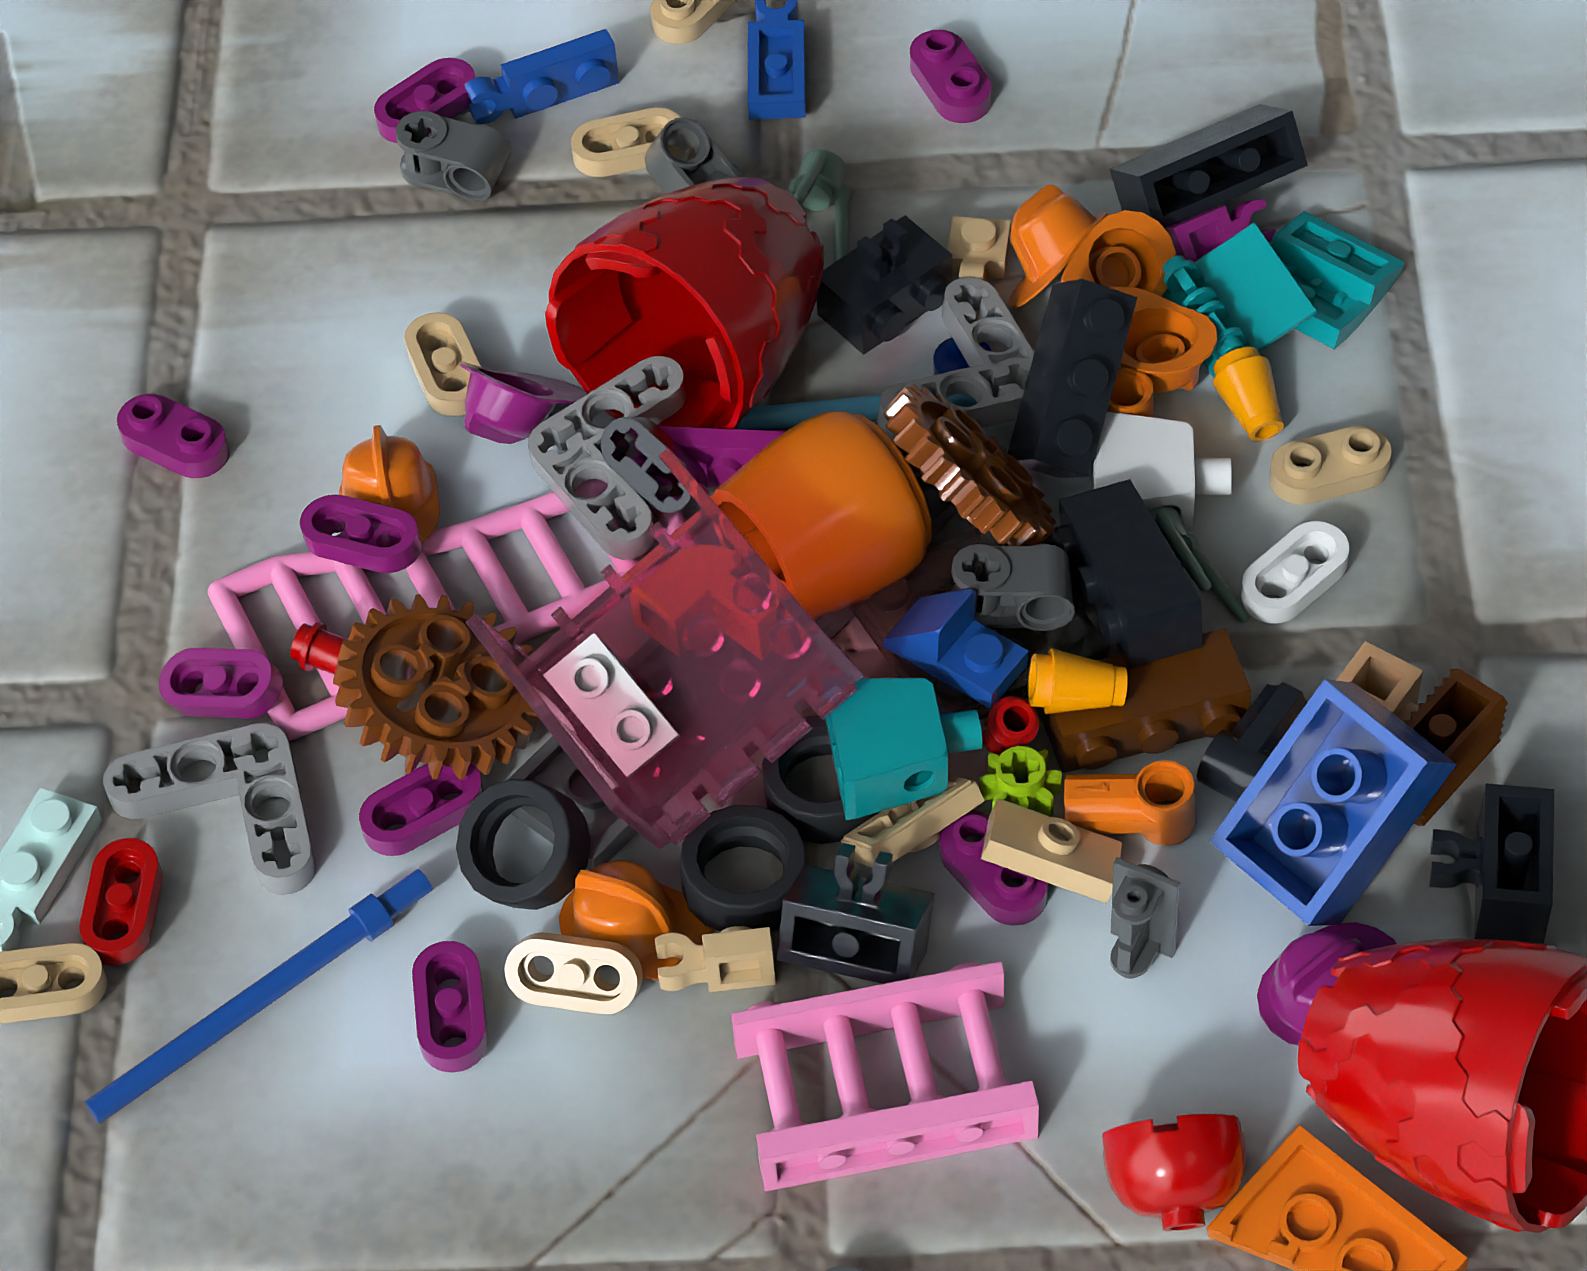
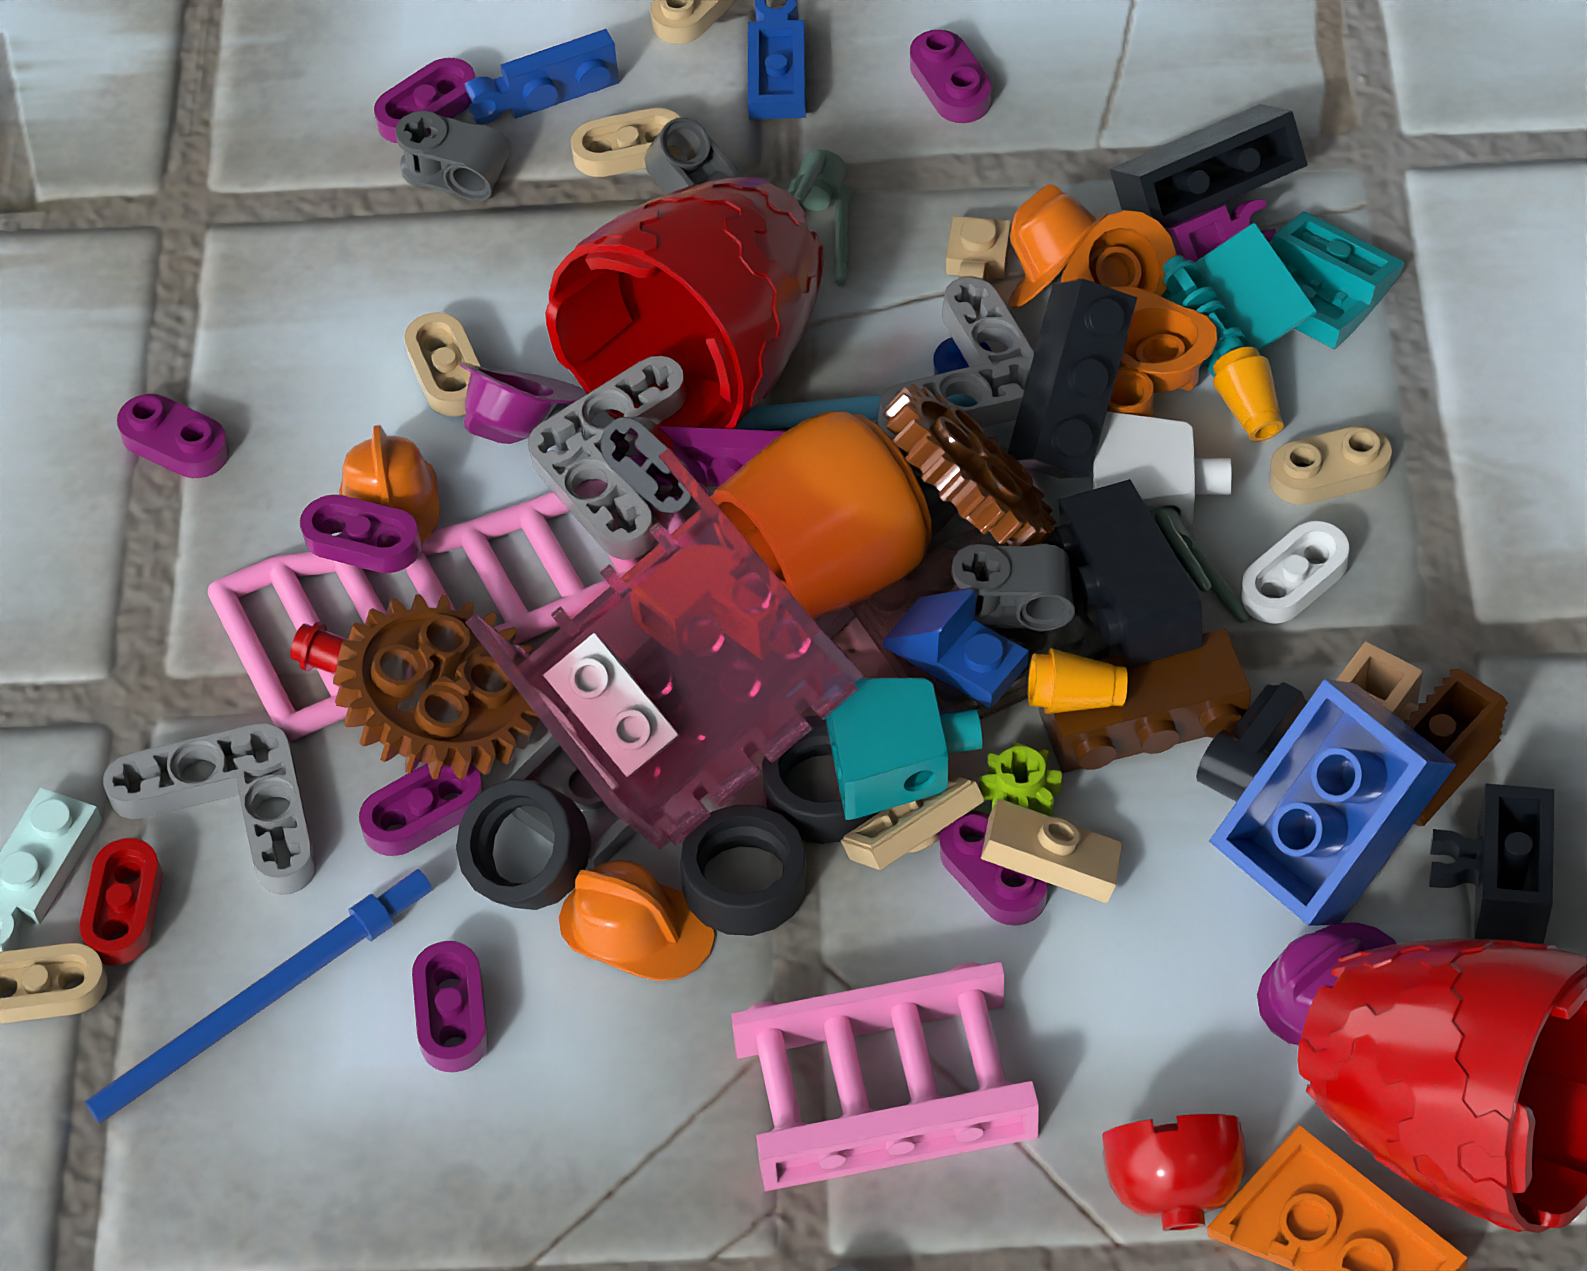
magenta plate [159,648,283,719] -> none
plate [505,932,643,1014] -> none
tan plate [655,926,776,992] -> none
black brick [777,843,935,984] -> none
black brick [816,215,953,355] -> none
red pin [982,696,1039,756] -> none
orange piece [1064,760,1197,846] -> none
dark grey hinge [1110,857,1180,979] -> none

